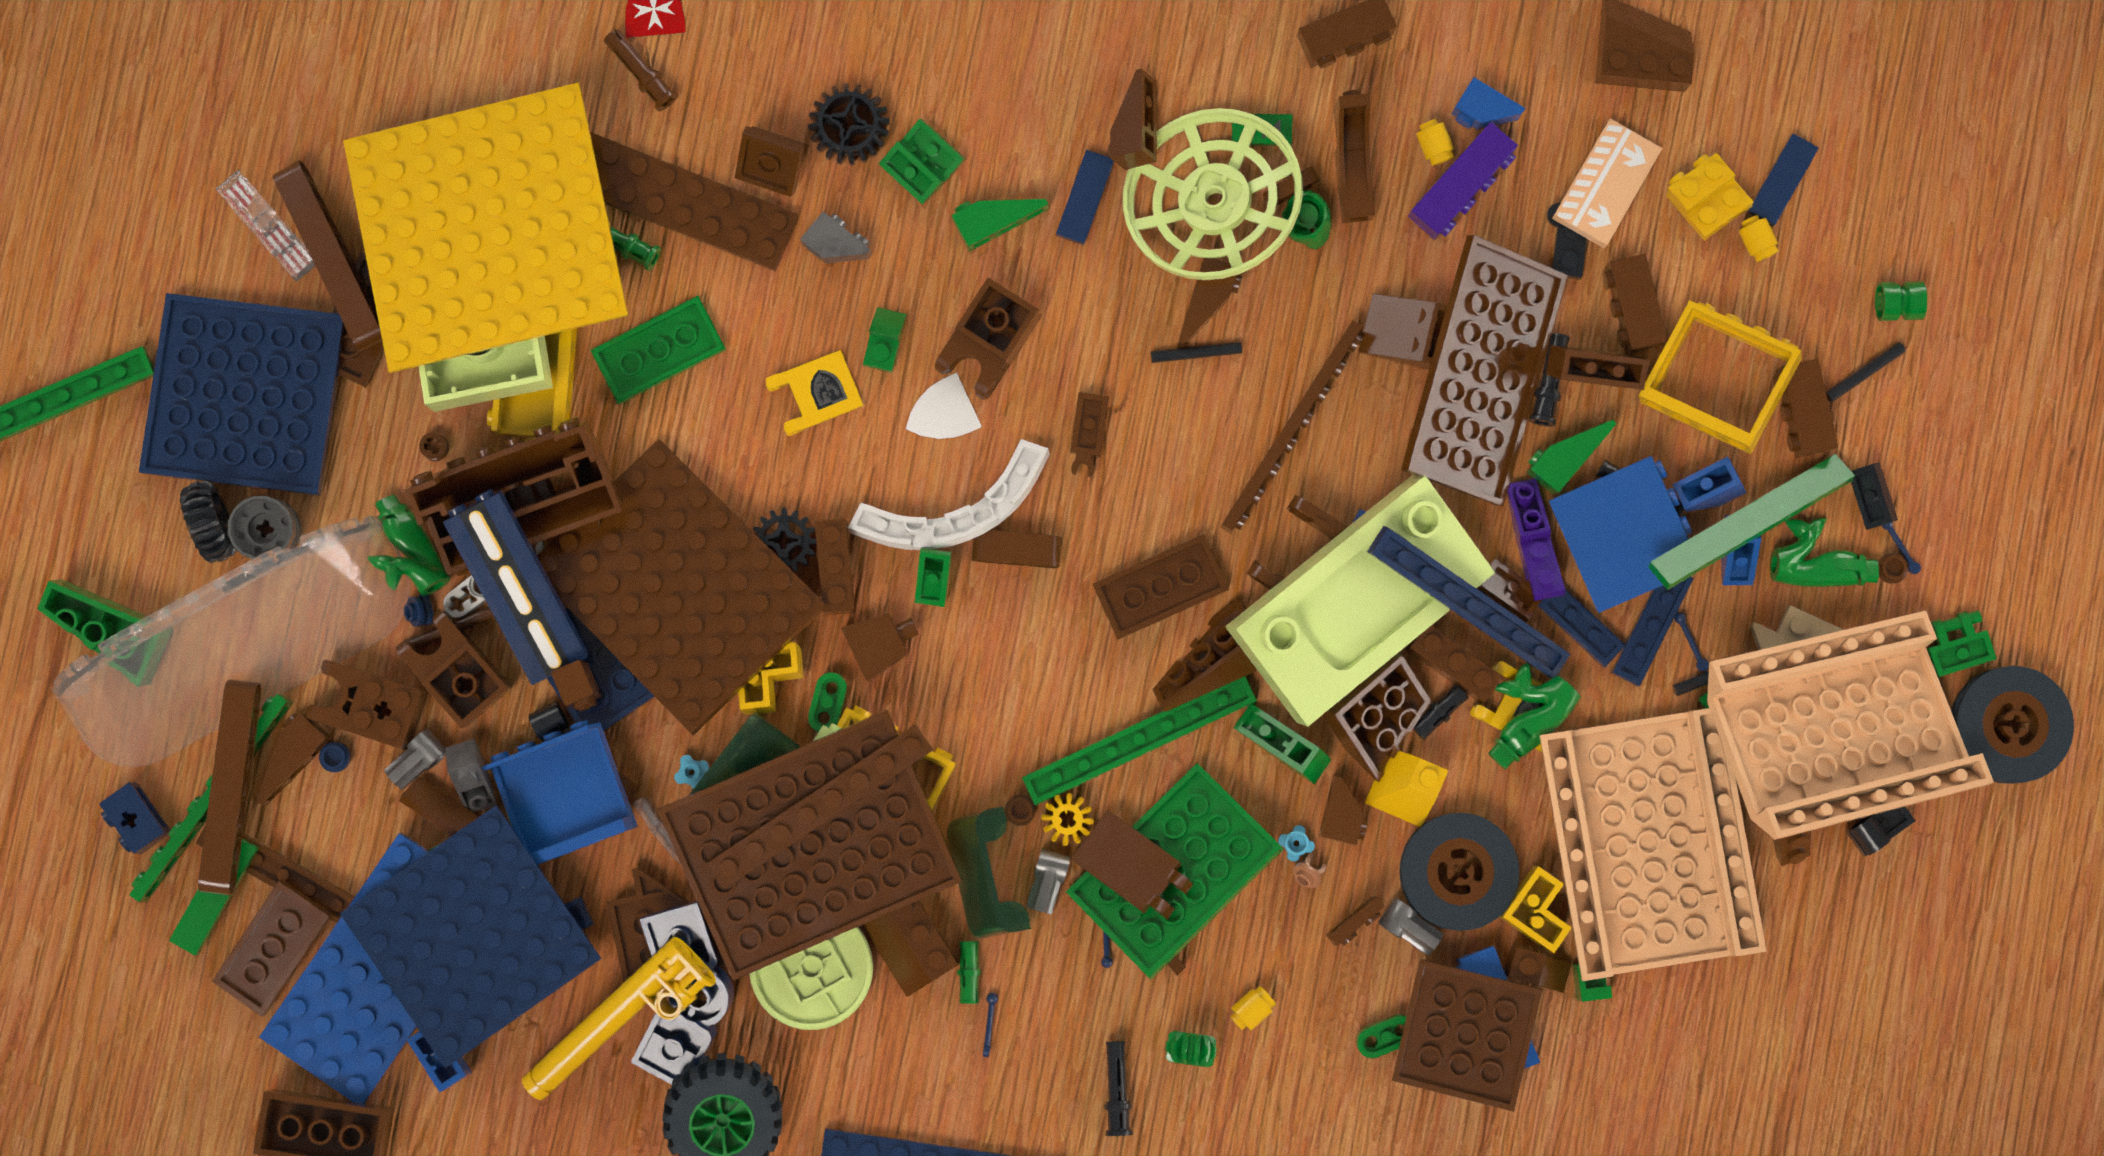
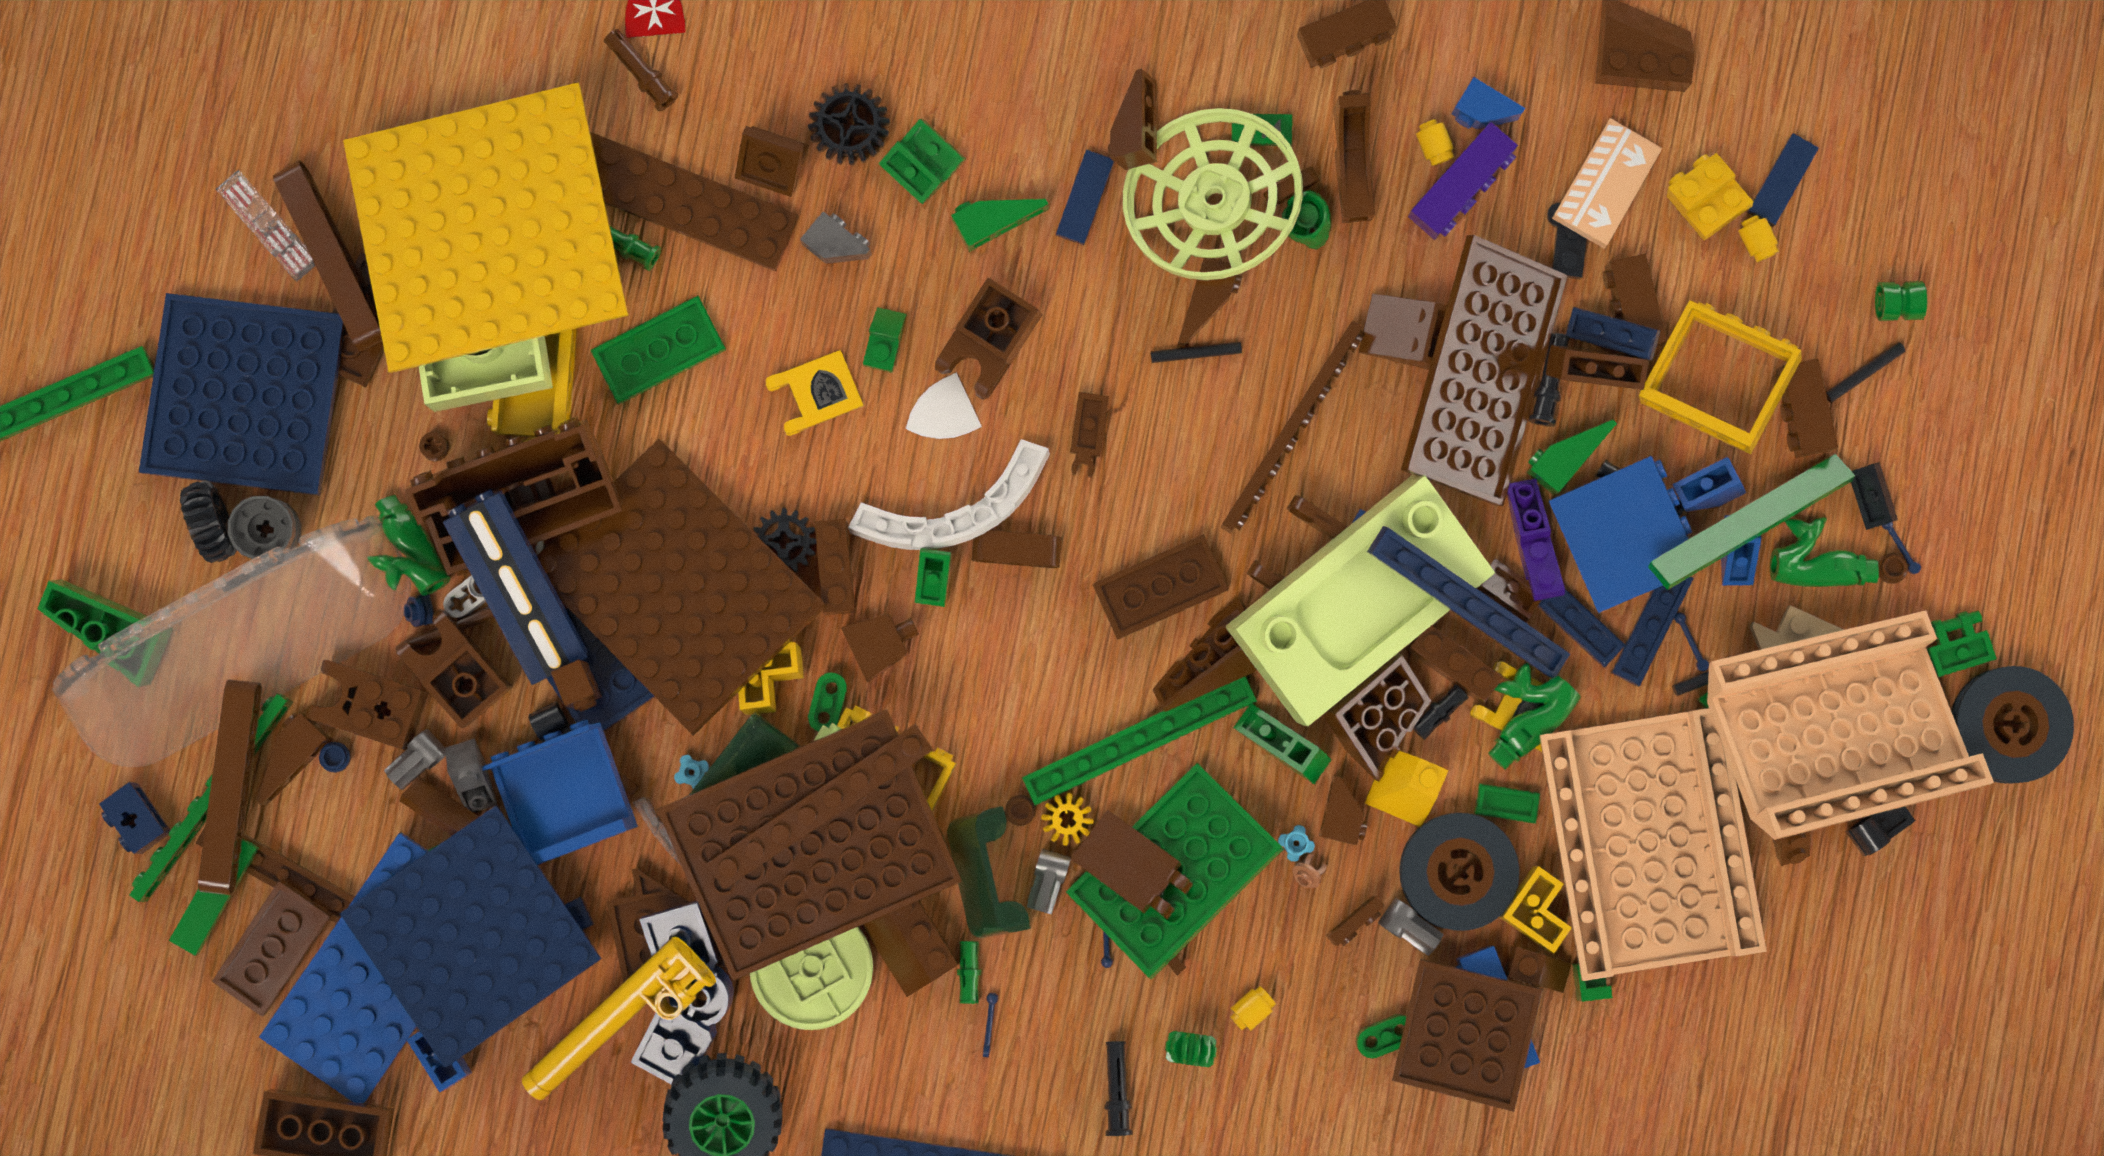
none -> green tile [1474,784,1540,824]
none -> dark blue tile [1566,307,1661,360]

